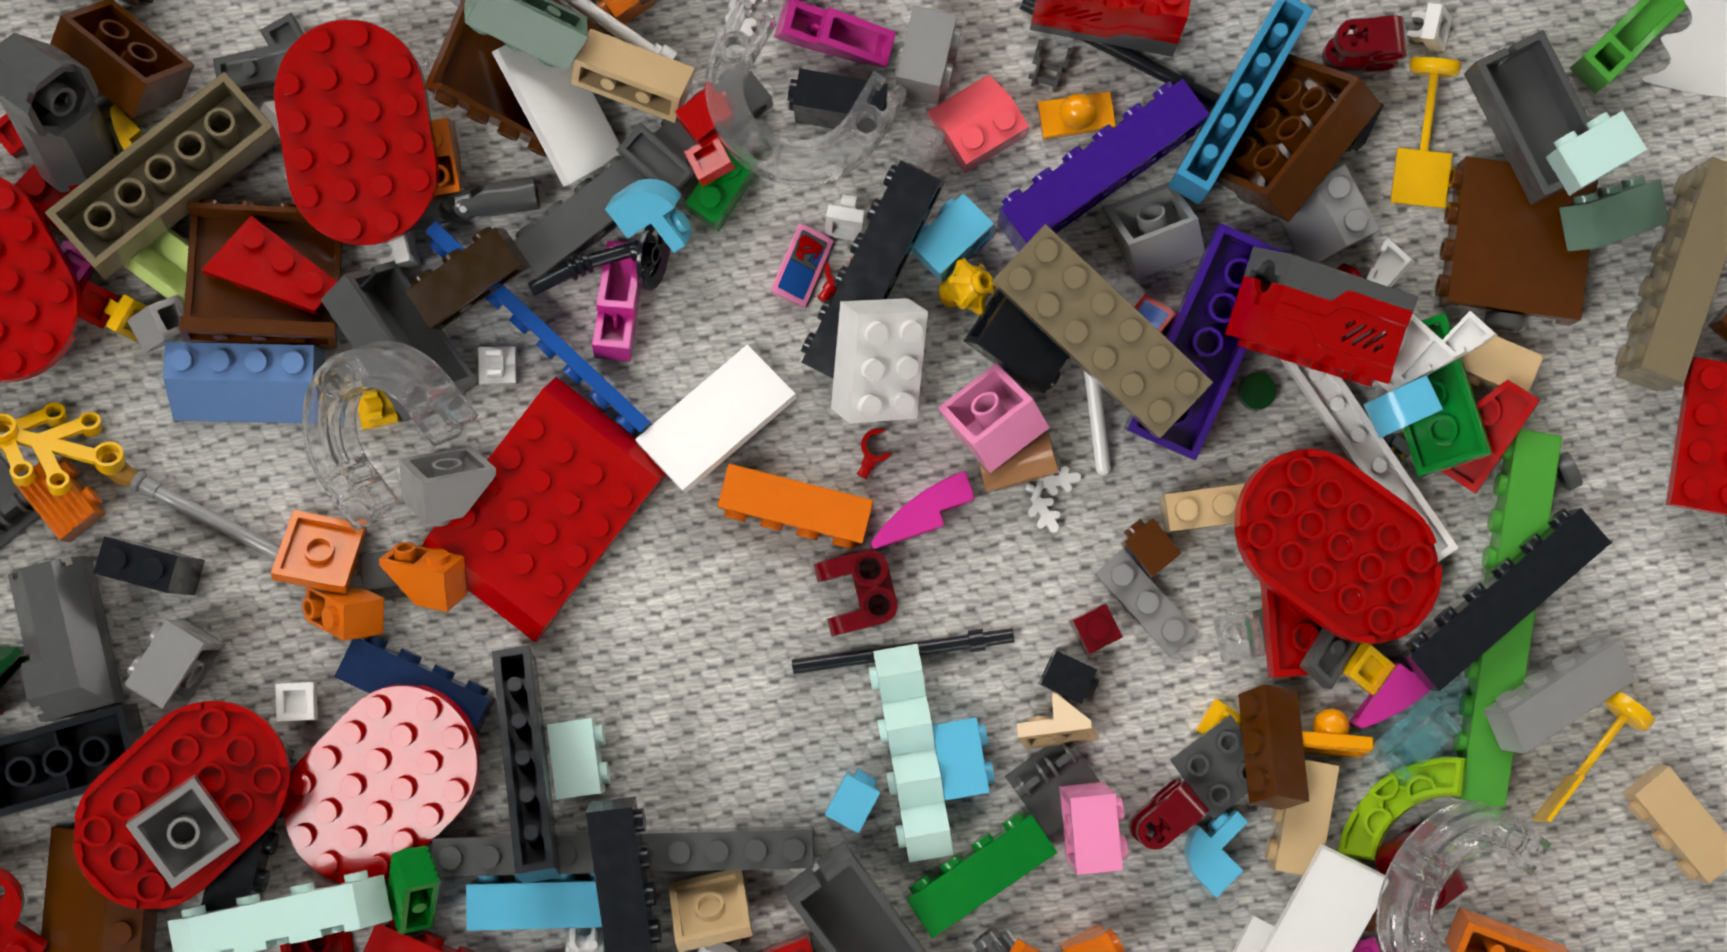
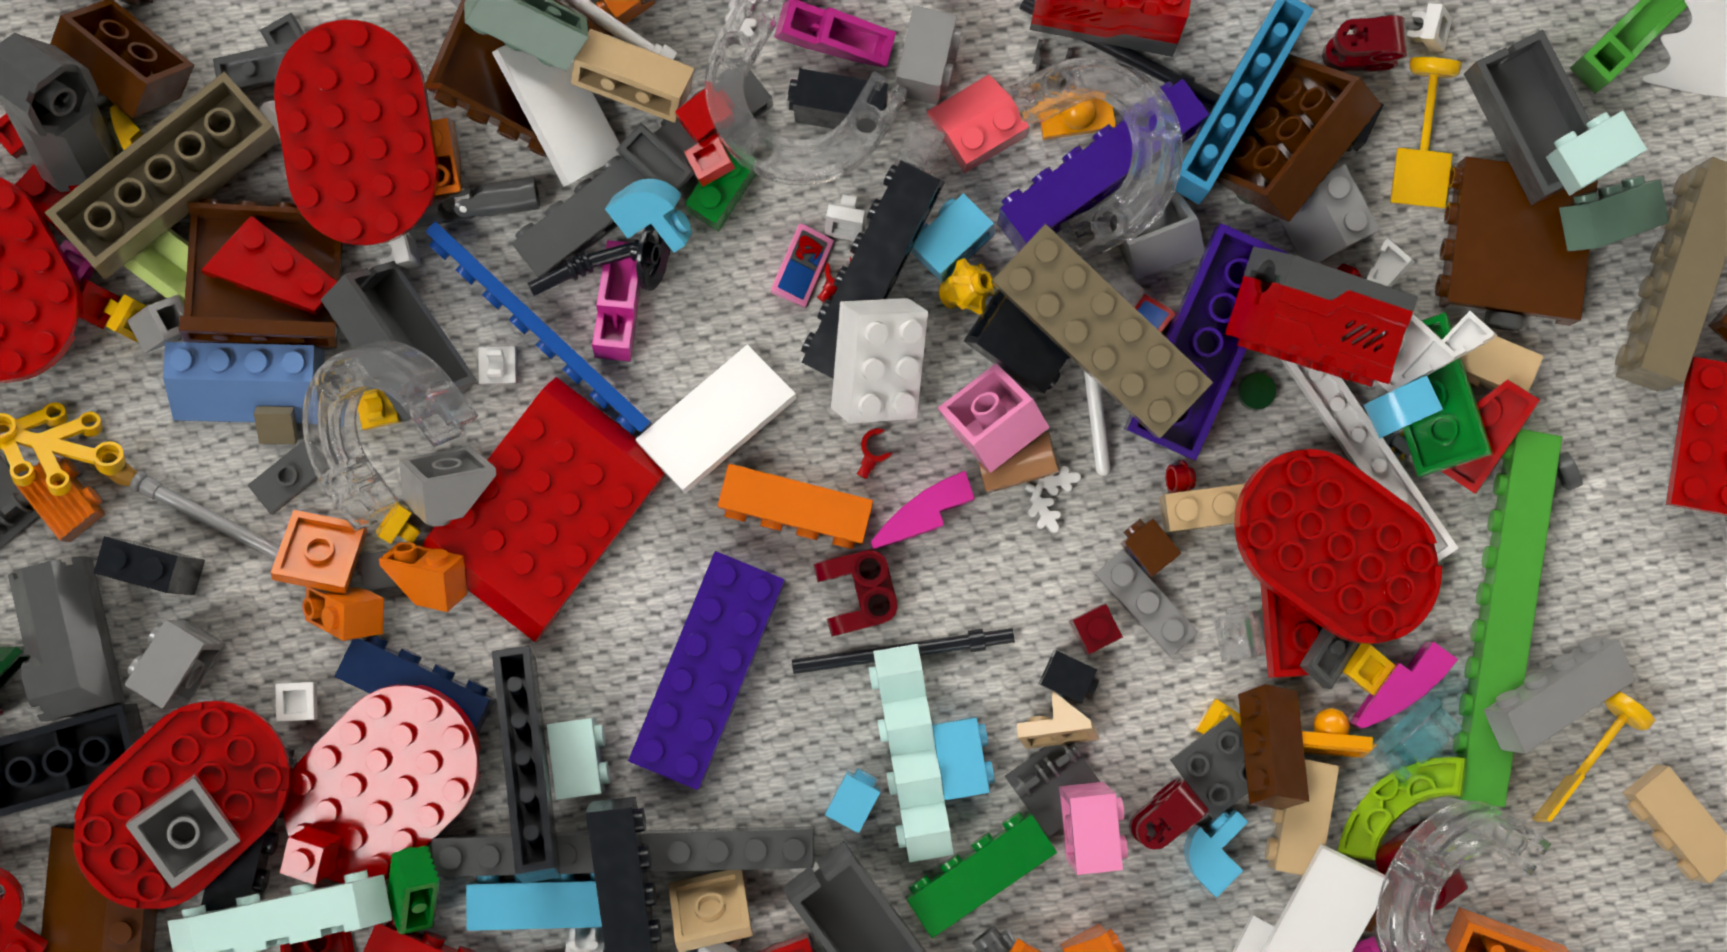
dark brown brick [405,227,531,330] -> none
black brick [1400,508,1612,691] -> none
none -> dark grey plate [248,439,331,515]
none -> dark tan tile [253,406,299,444]
none -> red brick [280,826,342,885]
none -> yellow tile [375,501,421,544]
none -> dark purple brick [628,551,786,790]
none -> clear piece [1010,57,1183,259]
none -> red plate [1165,460,1196,493]

